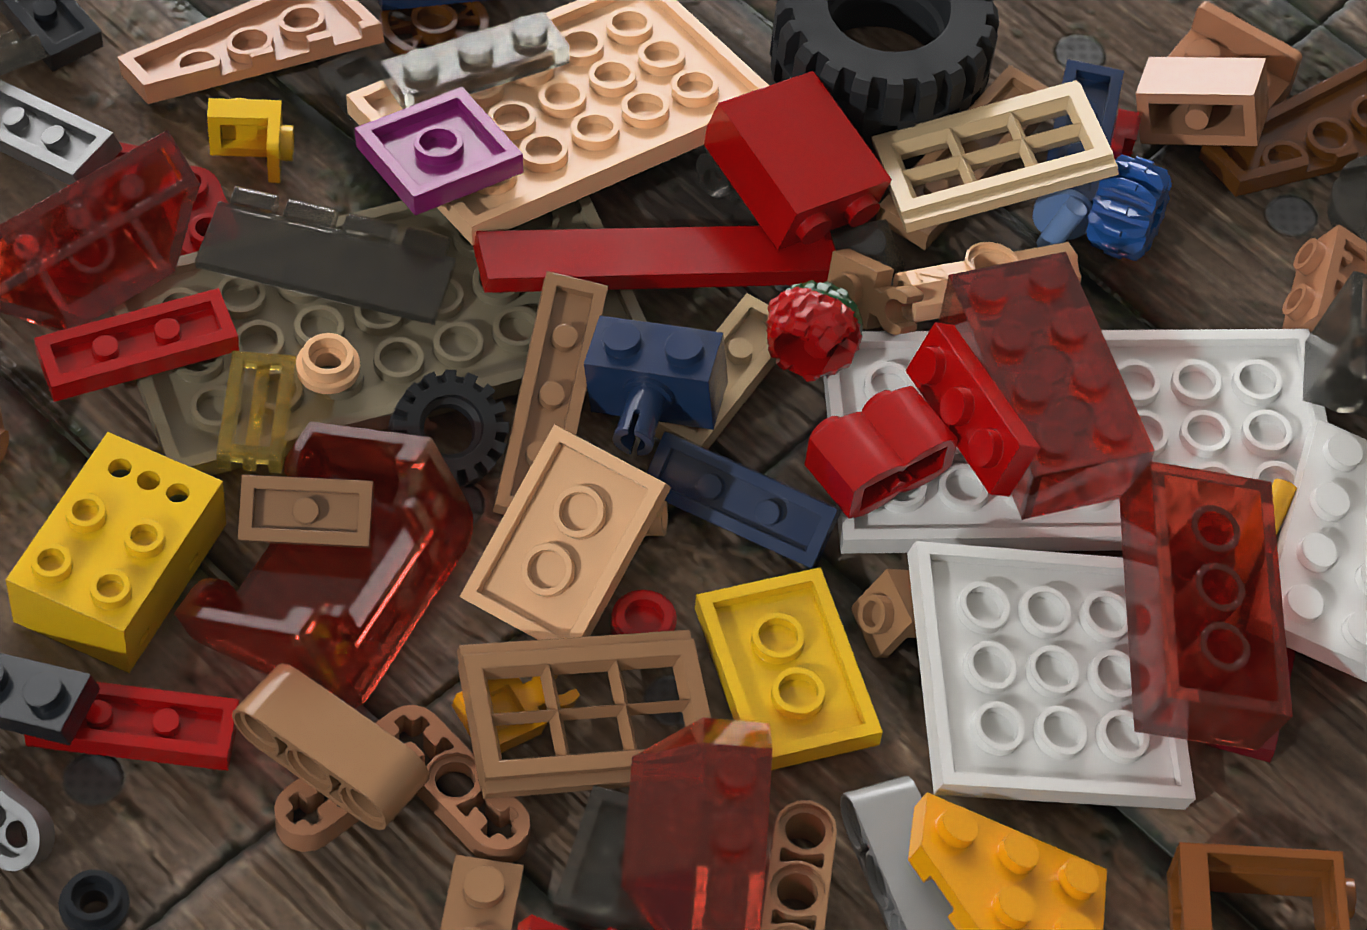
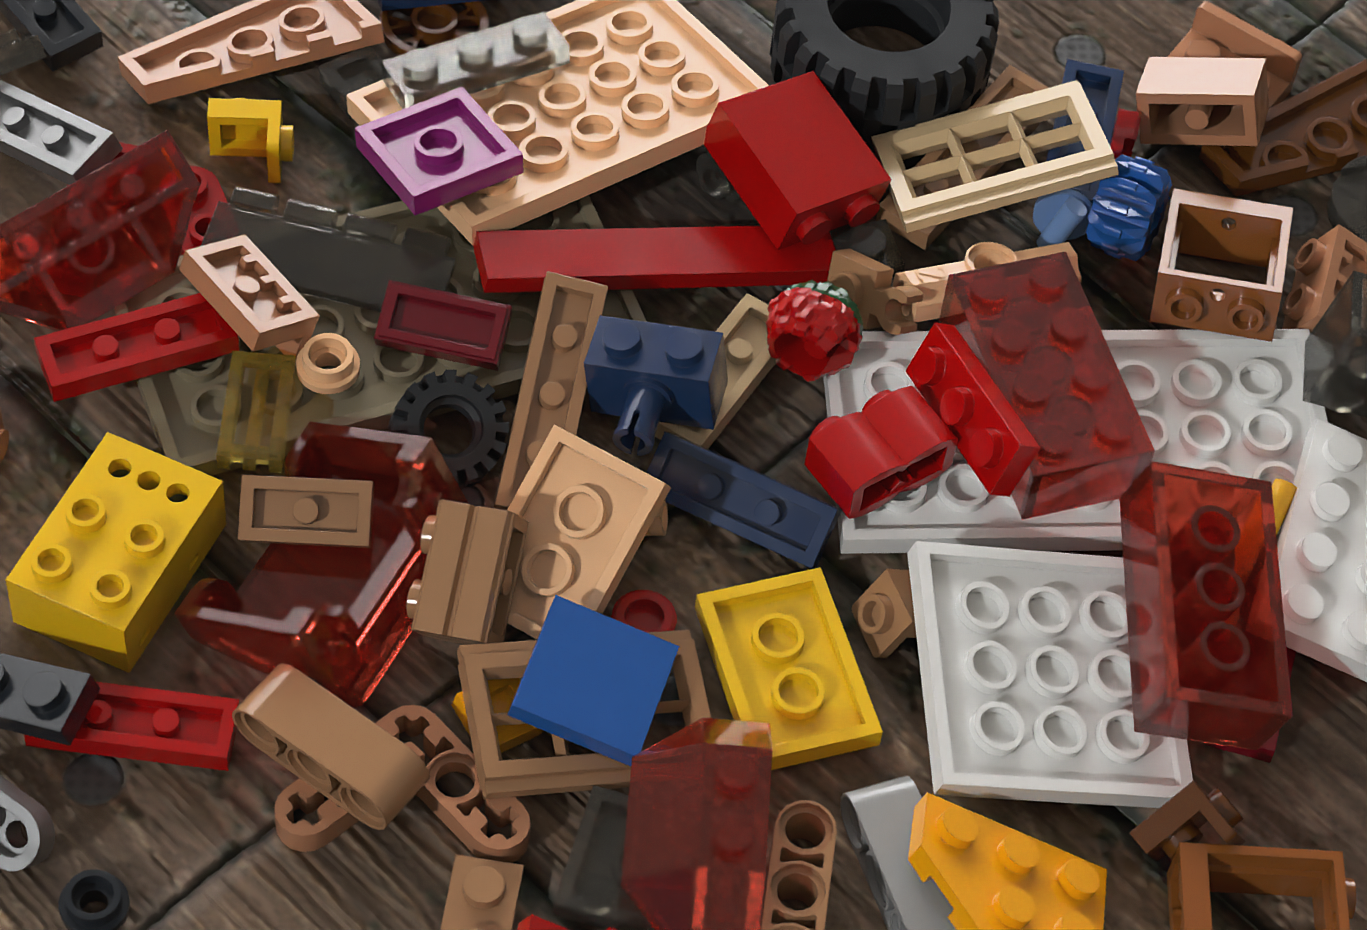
none -> nougat bracket [179,234,320,362]
none -> dark red tile [374,280,513,371]
none -> medium nougat brick [406,499,529,645]
none -> blue tile [507,595,679,767]
none -> reddish brown bracket [1129,781,1245,862]
none -> dark orange window [1150,188,1293,342]

